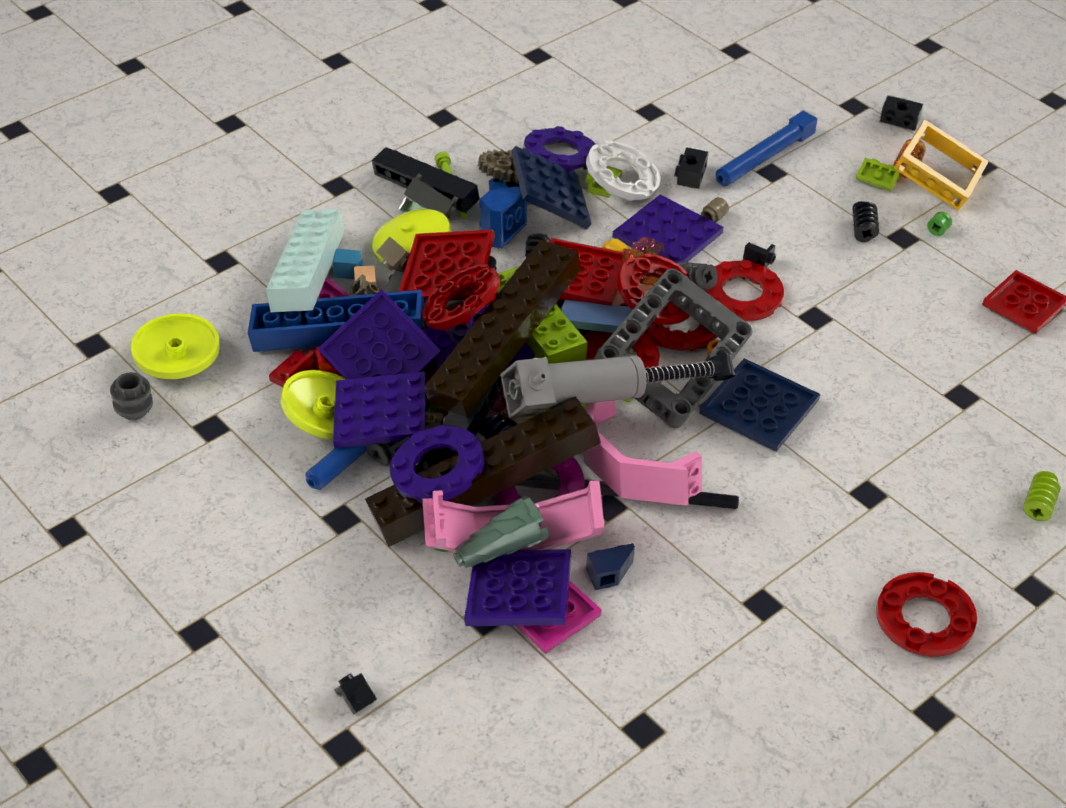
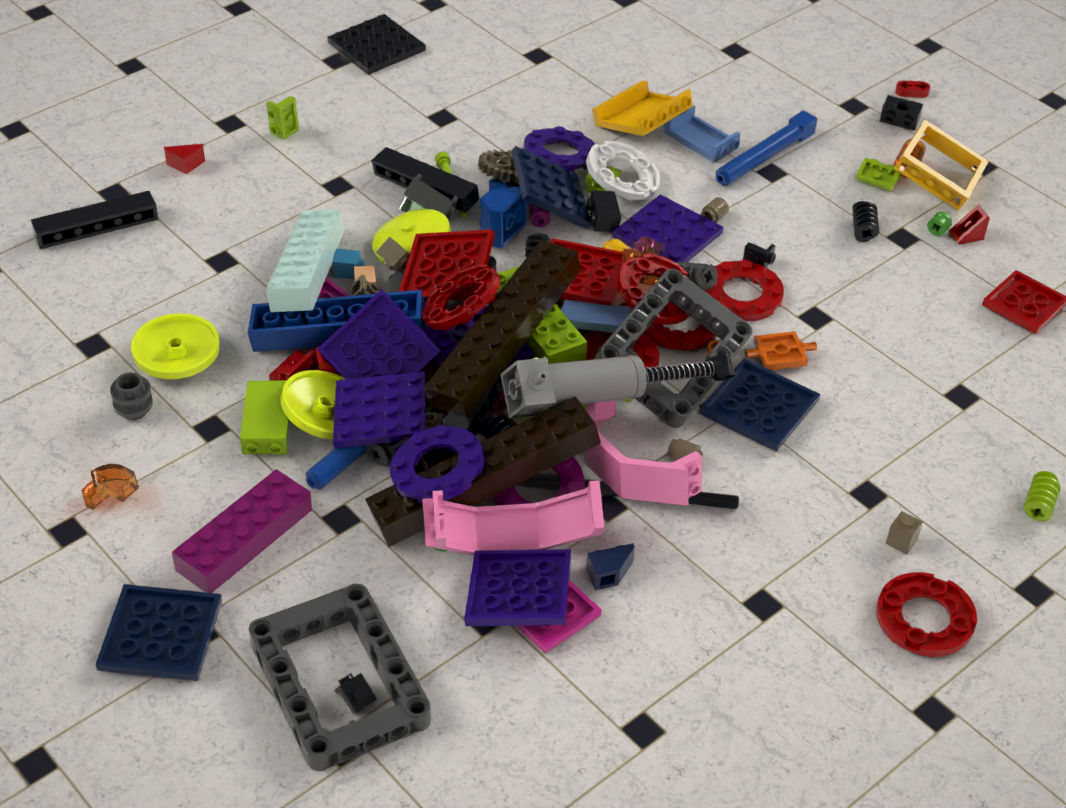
sand green cone [453,495,549,568] -> none
black brick [674,147,709,189] -> none
none -> black brick [31,190,159,249]
none -> clear orange brick [81,464,139,510]
none -> dark blue plate [95,584,222,681]
none -> red slope [164,143,205,174]
none -> magenta brick [172,469,312,593]
none -> lime panel [240,381,289,455]
none -> dark grey beam [249,583,431,771]
none -> lime bracket [266,96,299,140]
none -> black plate [327,14,426,75]
none -> magenta brick [530,204,550,227]
none -> black brick [586,191,621,232]
none -> yellow panel [592,80,693,136]
none -> medium blue panel [664,105,740,163]
none -> dark tan brick [667,439,703,461]
none -> orange plate [745,331,817,370]
none -> dark tan brick [886,511,923,555]
none -> red beam [895,80,931,98]
none -> red slope [948,204,990,245]

